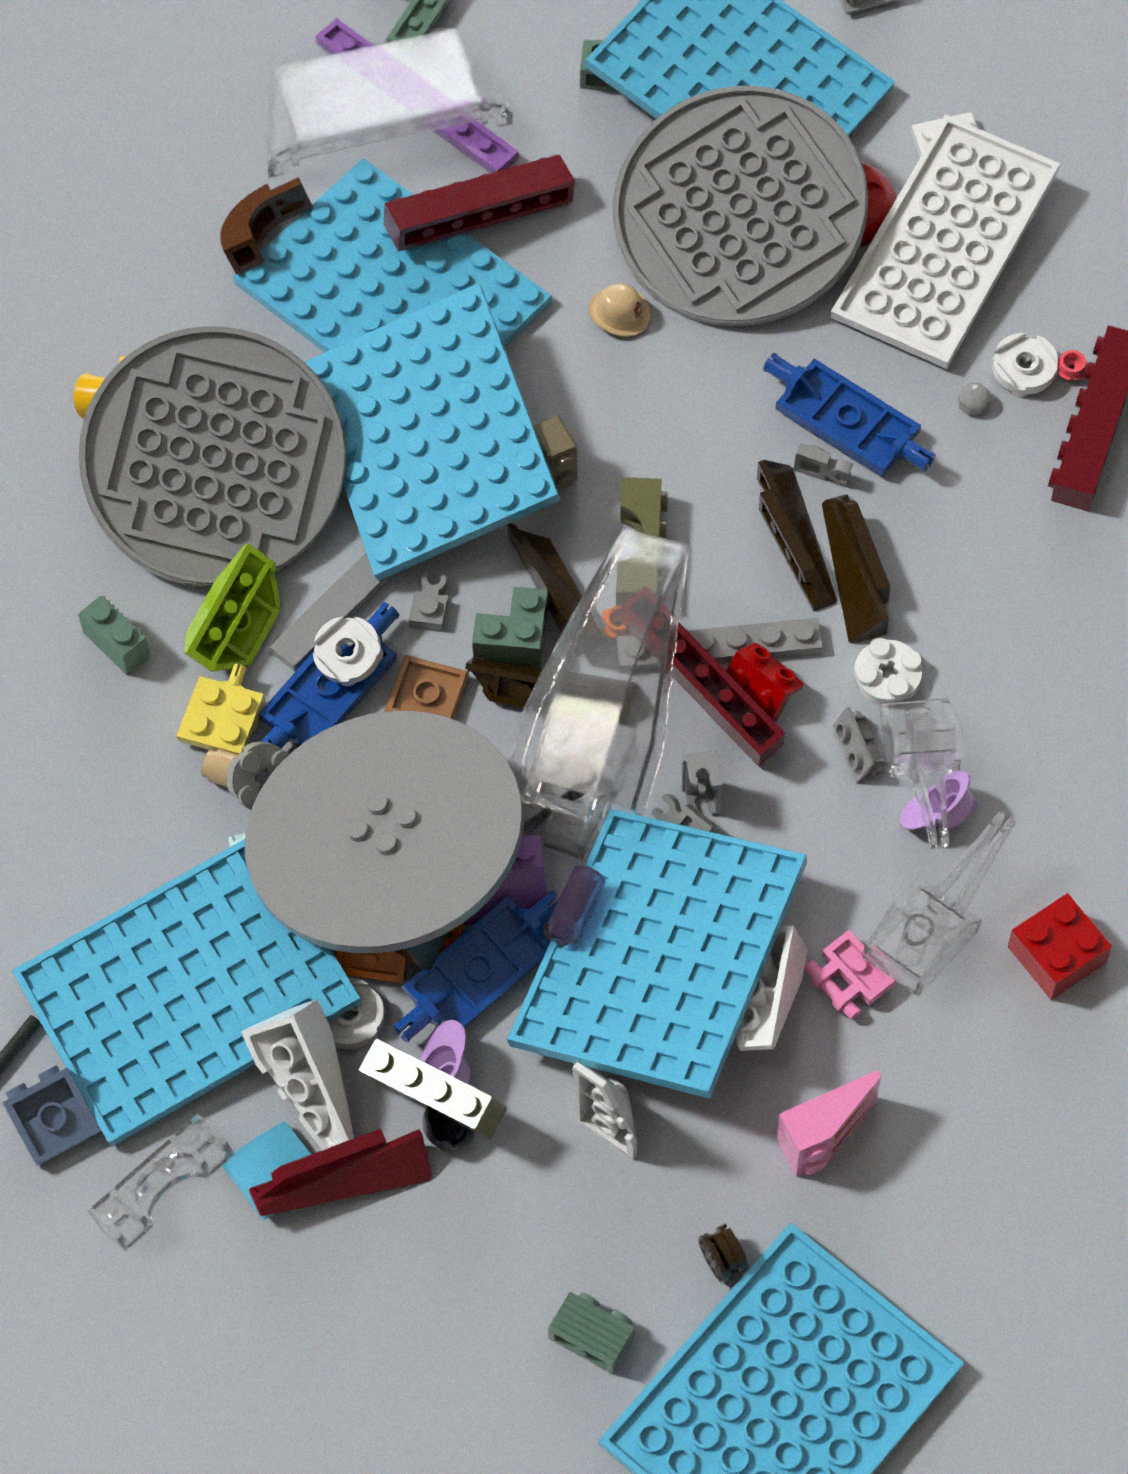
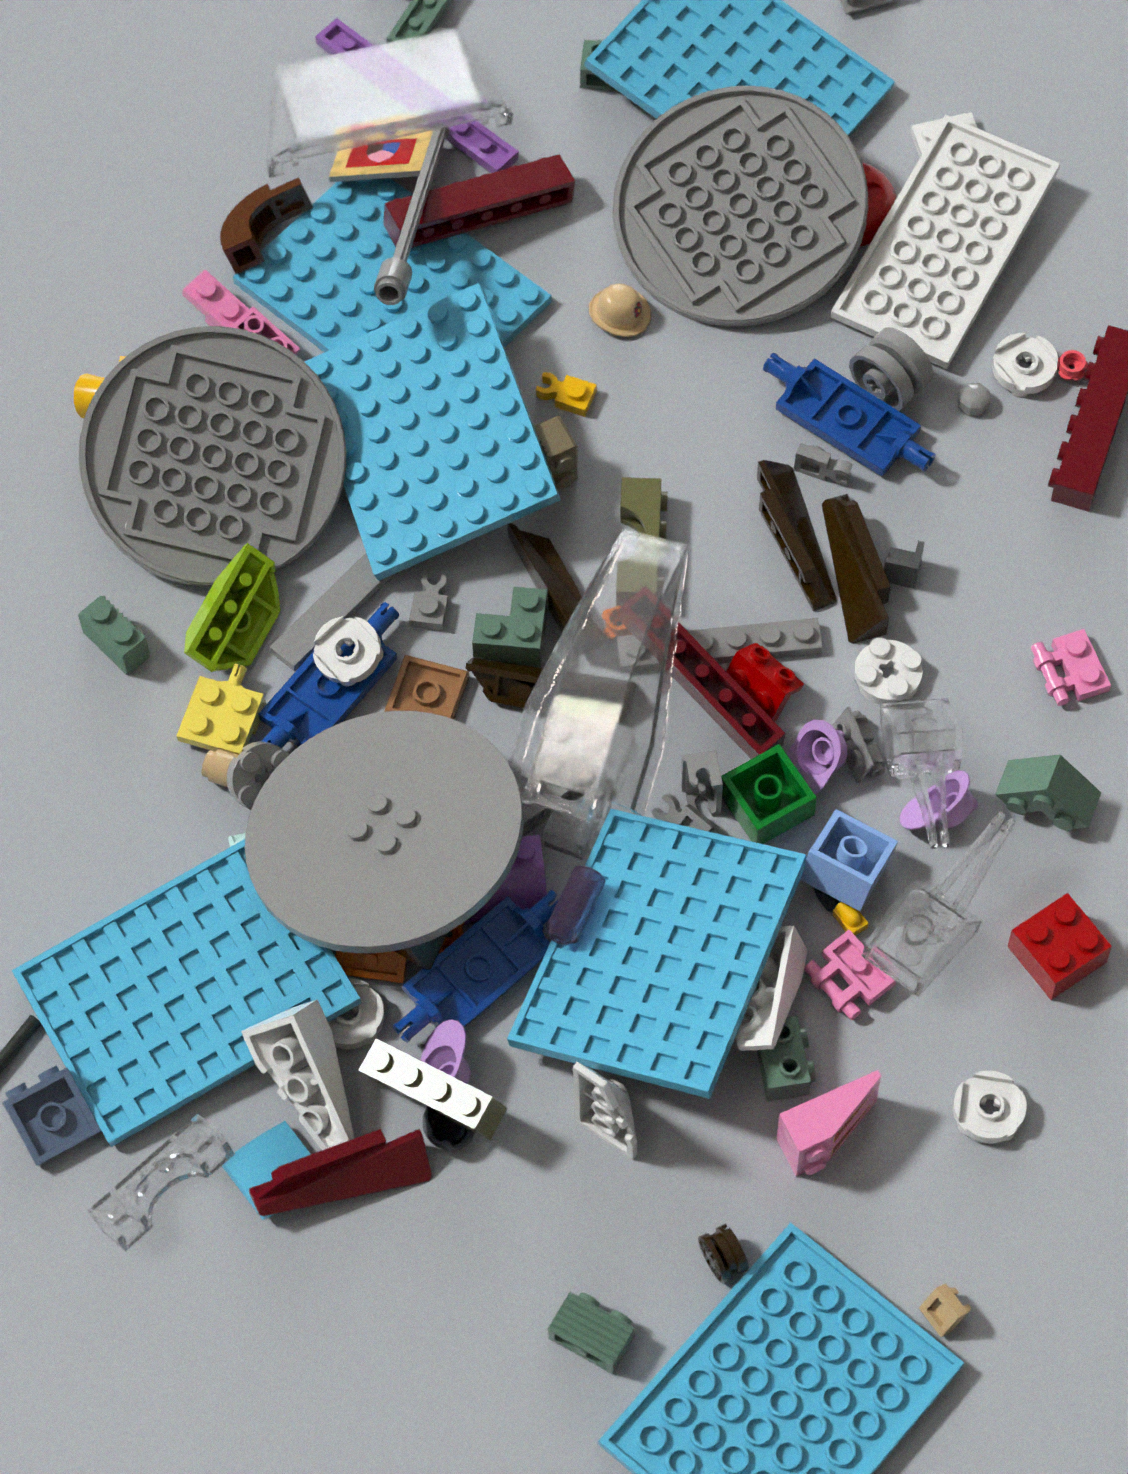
none -> bright pink slope [182,269,300,355]
none -> flag [329,123,450,305]
none -> yellow plate [536,372,597,417]
none -> green brick [721,744,817,844]
none -> sand green brick [757,1016,816,1102]
none -> lavender piece [786,719,847,794]
none -> light blue brick [800,809,898,911]
none -> yellow piece [813,887,869,936]
none -> light grey wheel [849,327,934,411]
none -> dark grey panel [884,540,925,589]
none -> tan tile [919,1283,971,1337]
none -> white plate [953,1070,1027,1144]
none -> sand green brick [995,754,1102,831]
none -> bright pink plate [1031,629,1111,706]

